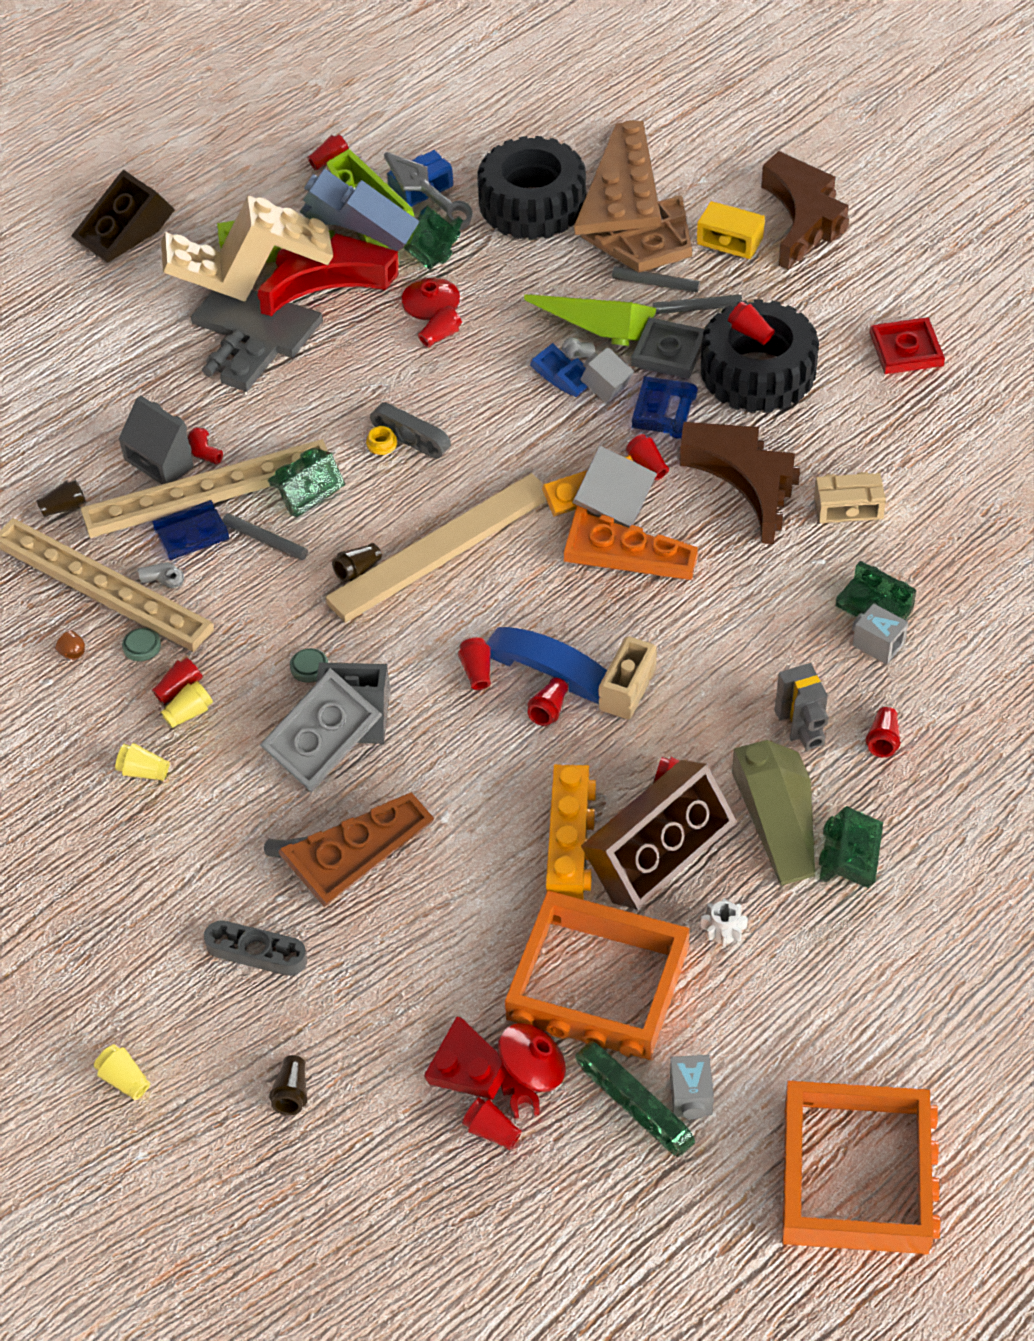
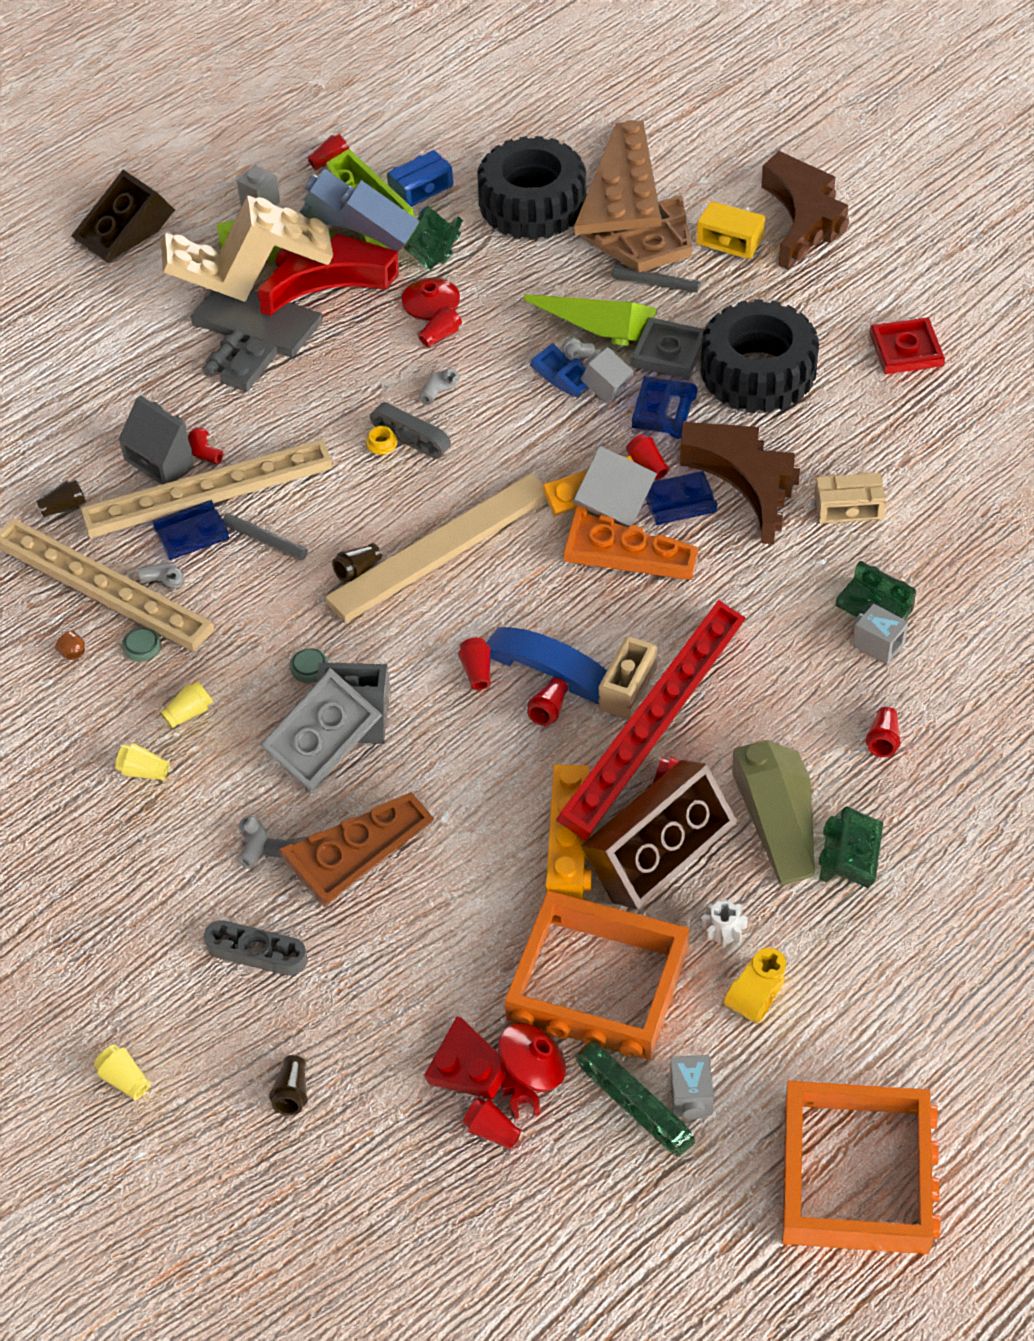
red cone [152,657,203,705] -> none
clear green bracket [267,448,346,517] -> none
flat silver piece [384,152,473,230] -> none
dark grey bar [653,294,742,314] -> none
red cone [727,301,775,345] -> none
flat silver hips [774,663,829,750] -> none
none -> light grey brick [236,165,280,207]
none -> light grey arm [238,815,269,869]
none -> light grey arm [419,368,459,405]
none -> red plate [556,600,746,841]
none -> clear blue plate [645,471,718,525]
none -> yellow piece [724,948,787,1024]

